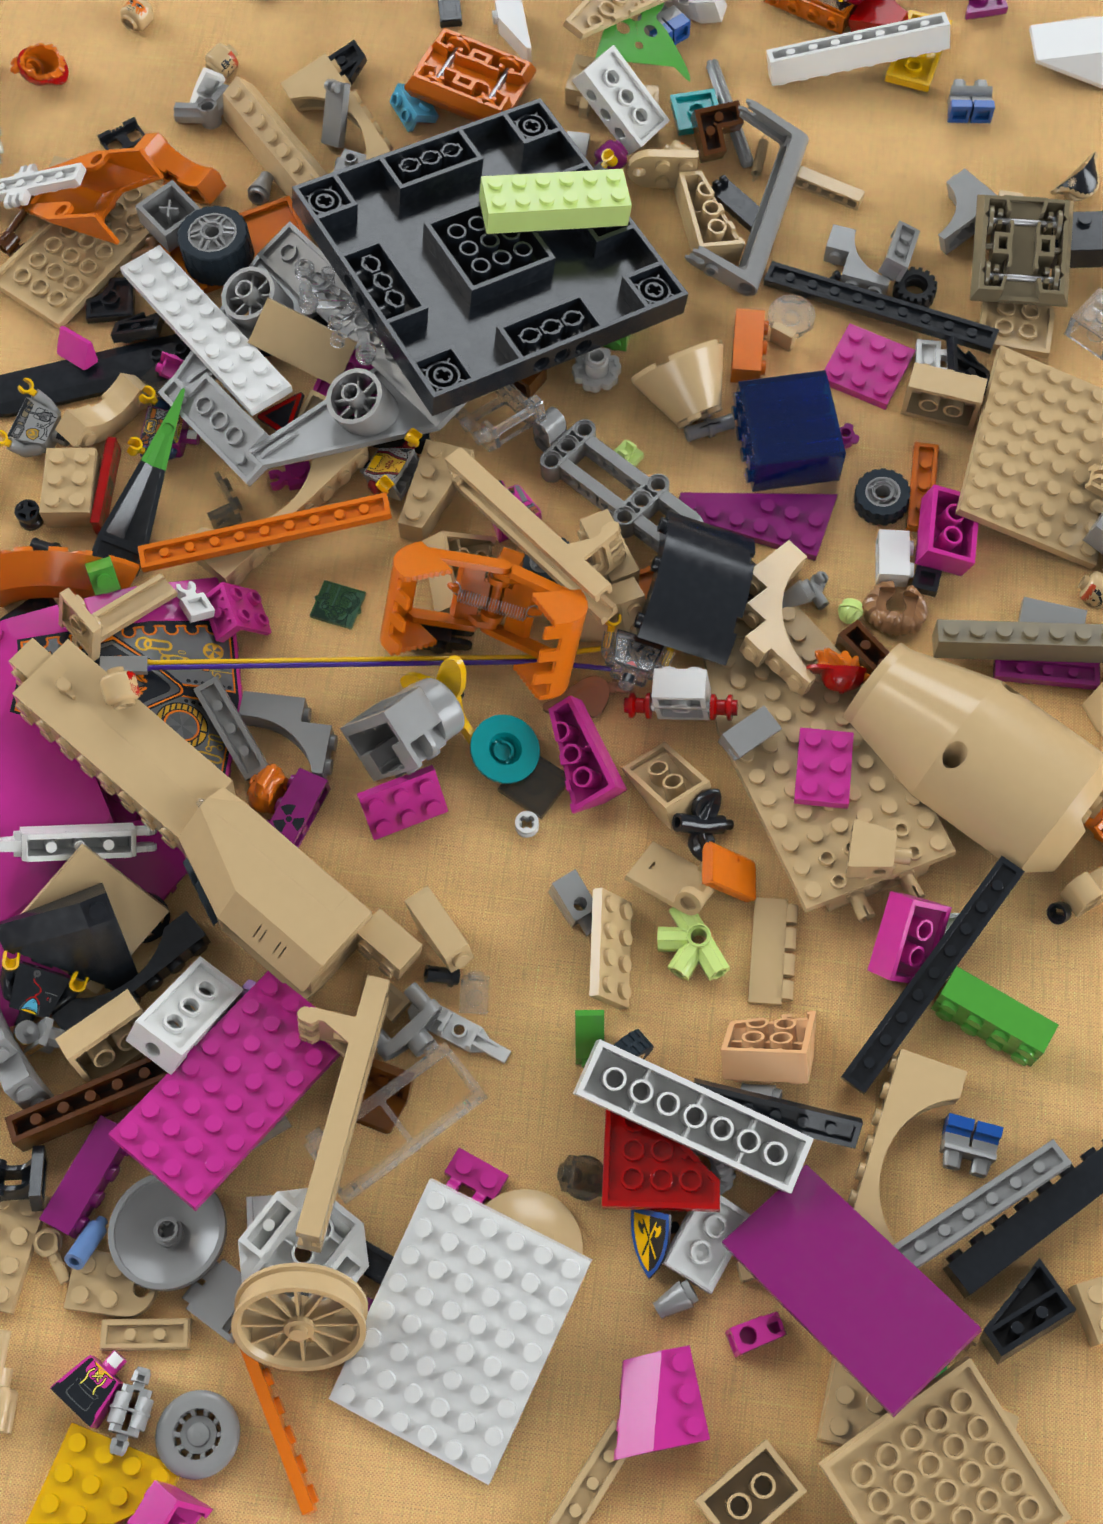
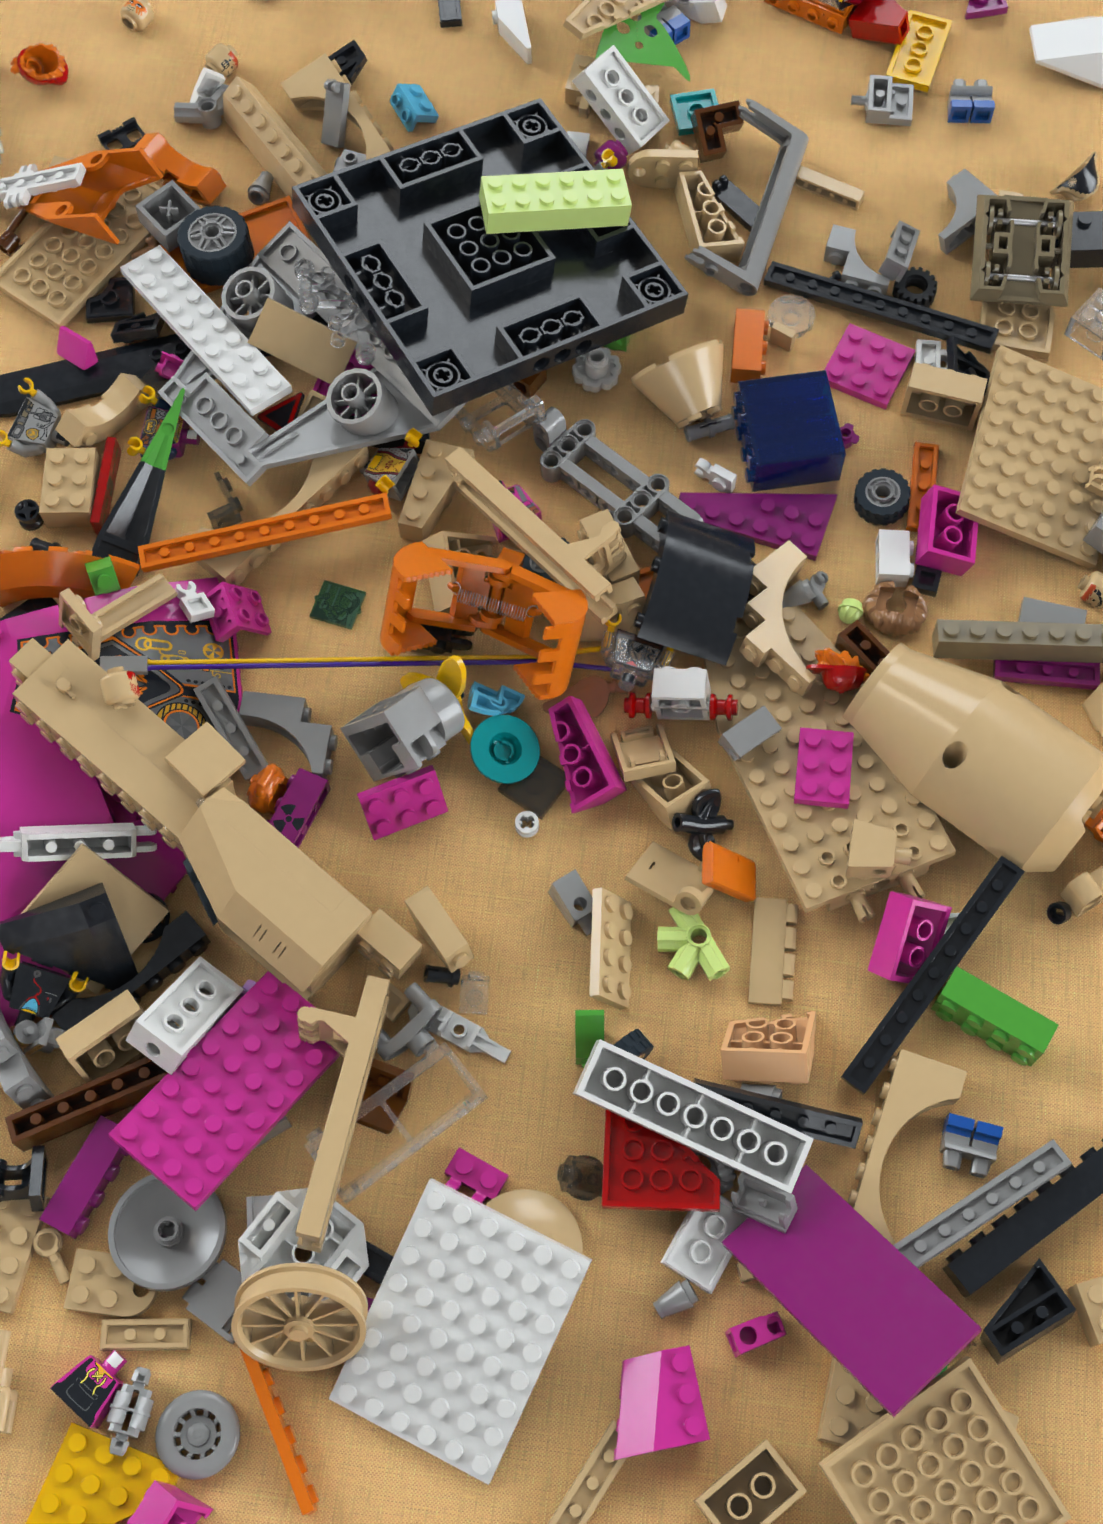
medium blue cylinder [64,1216,108,1270] -> none
dark pink plate [268,461,310,491] -> none
orange piece [404,28,536,121] -> none
yellowish green tile [614,439,644,466] -> none
shield [631,1209,680,1279] -> none
light grey axle [706,59,754,168] -> none
tan piece [751,135,769,182] -> none
white brick [766,12,950,86] -> none
none -> tan tile [165,722,246,799]
none -> medium azure brick [467,681,525,716]
none -> tan container [611,724,676,782]
none -> white plate [694,458,737,493]
none -> light grey hinge [731,1172,798,1233]
none -> light grey plate [851,75,914,126]

